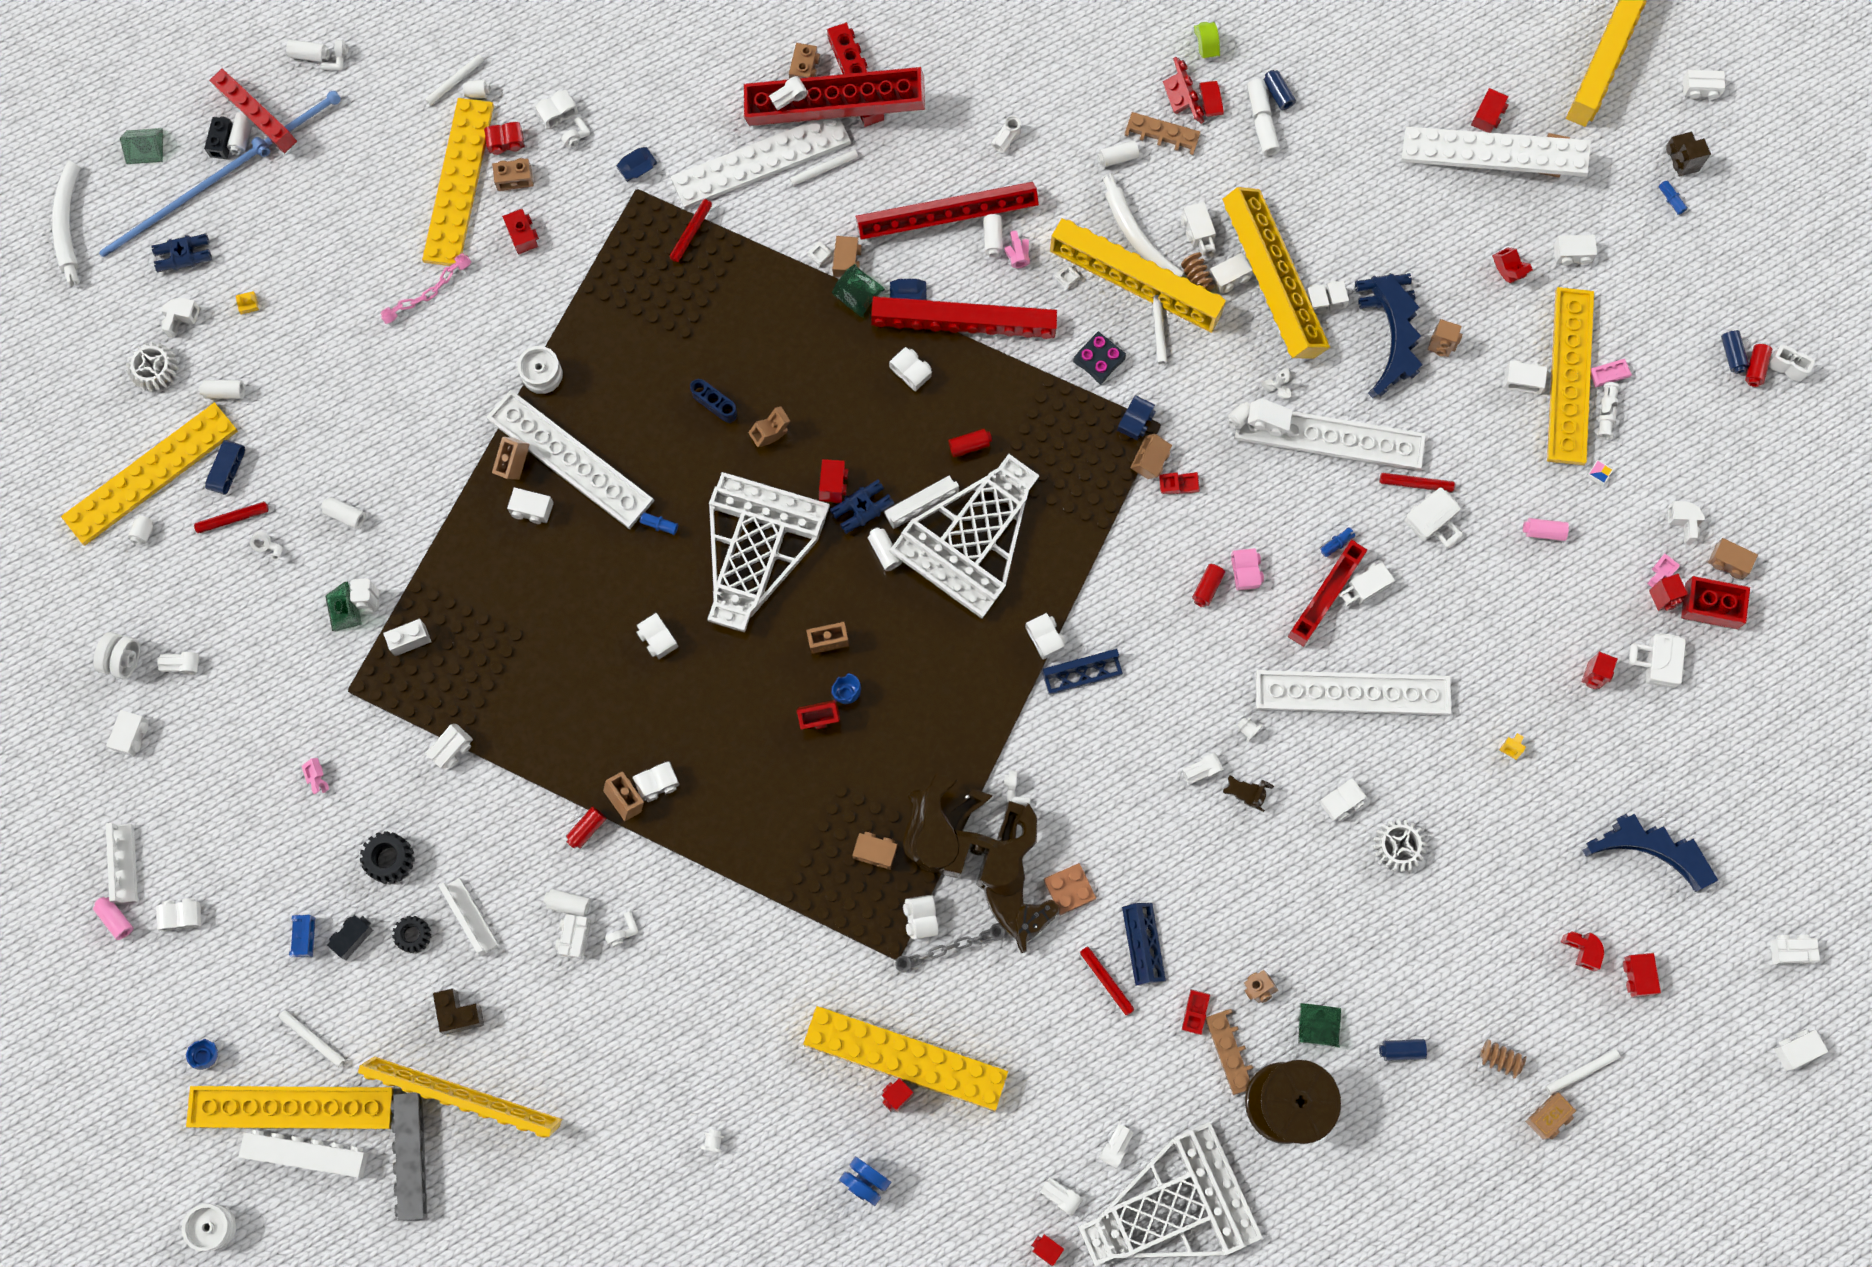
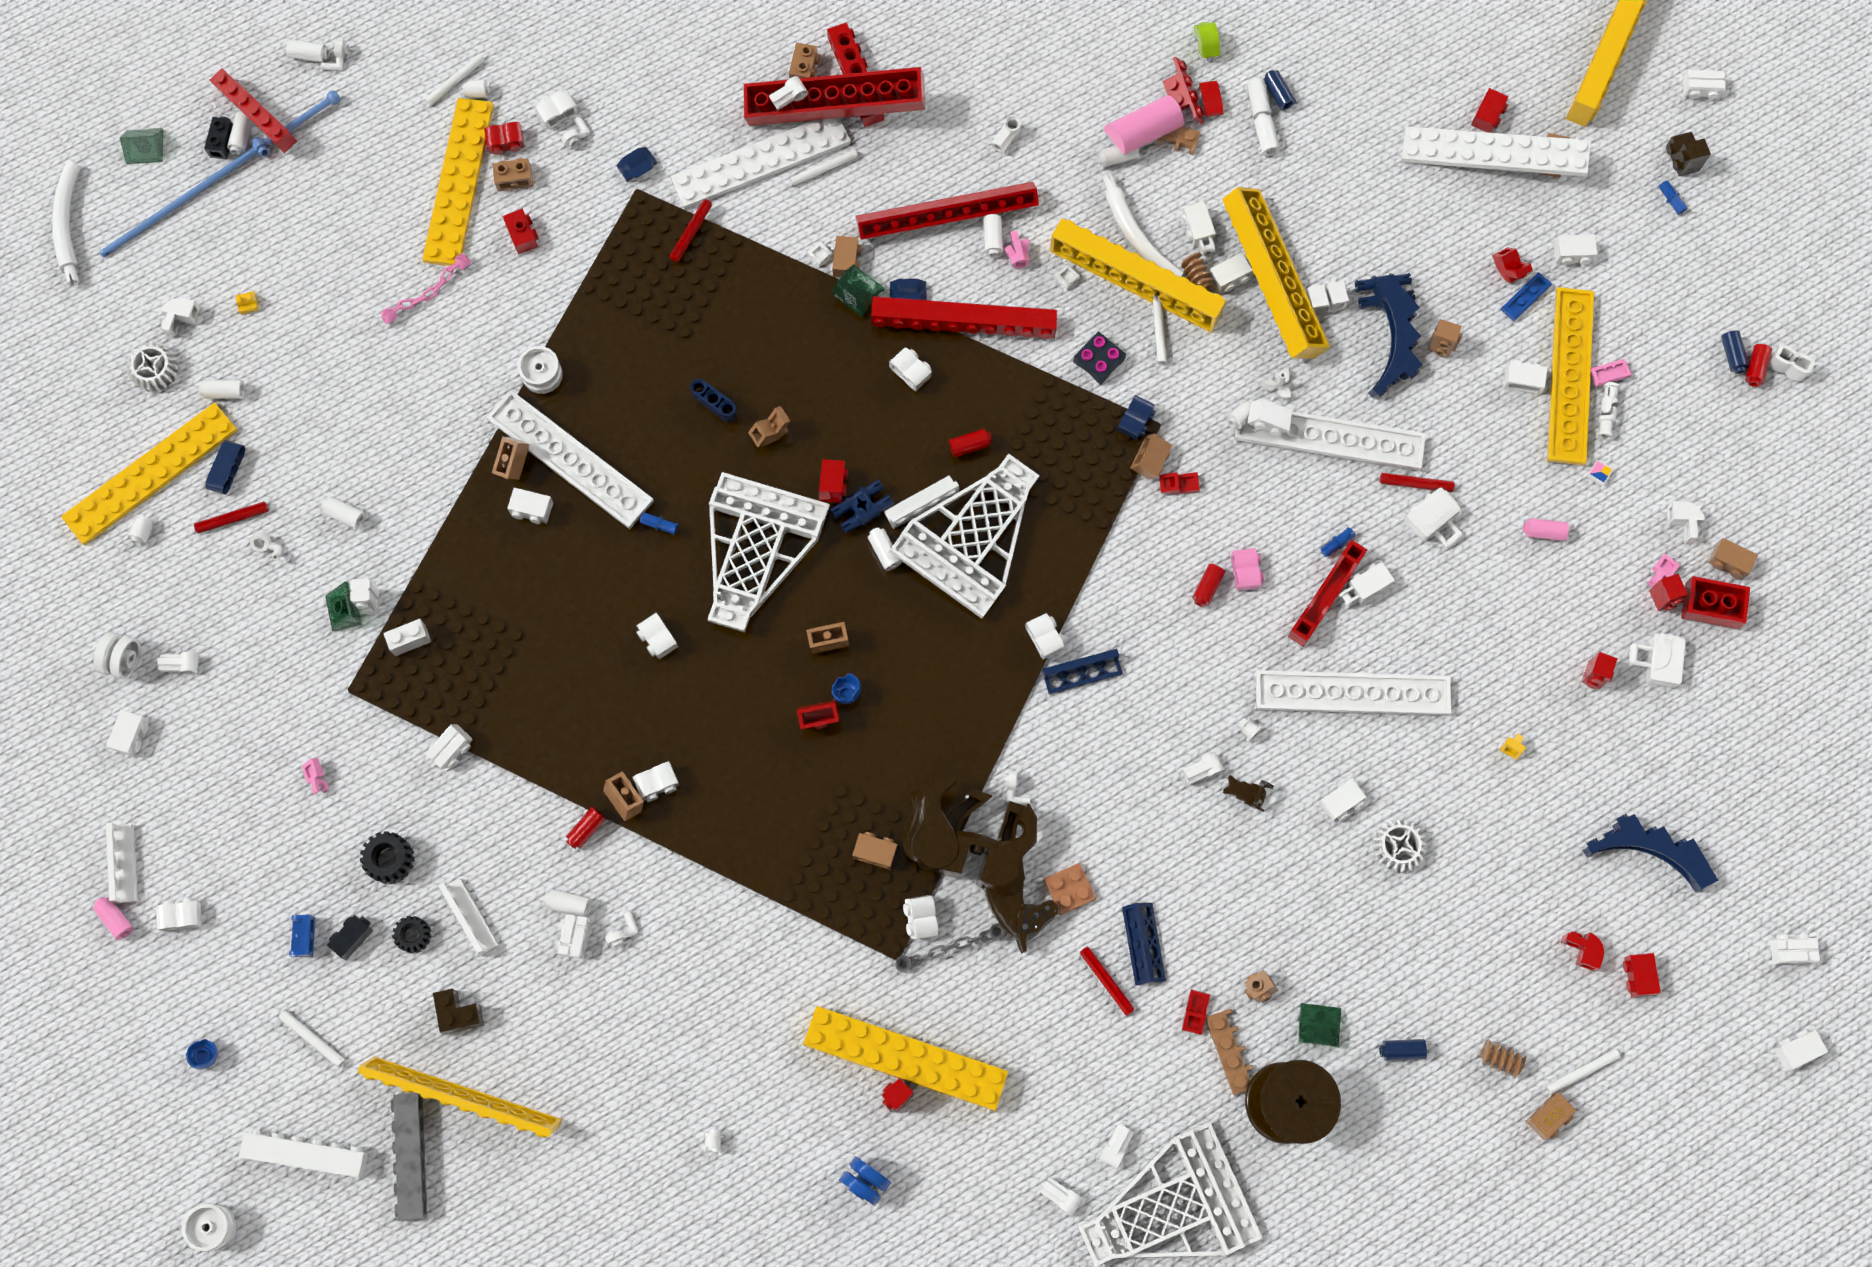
dark blue pin [151,233,212,273] -> none
yellow plate [186,1086,394,1129] -> none
red brick [1031,1234,1064,1267] -> none
none -> bright pink brick [1104,95,1184,155]
none -> blue tile [1501,272,1552,322]

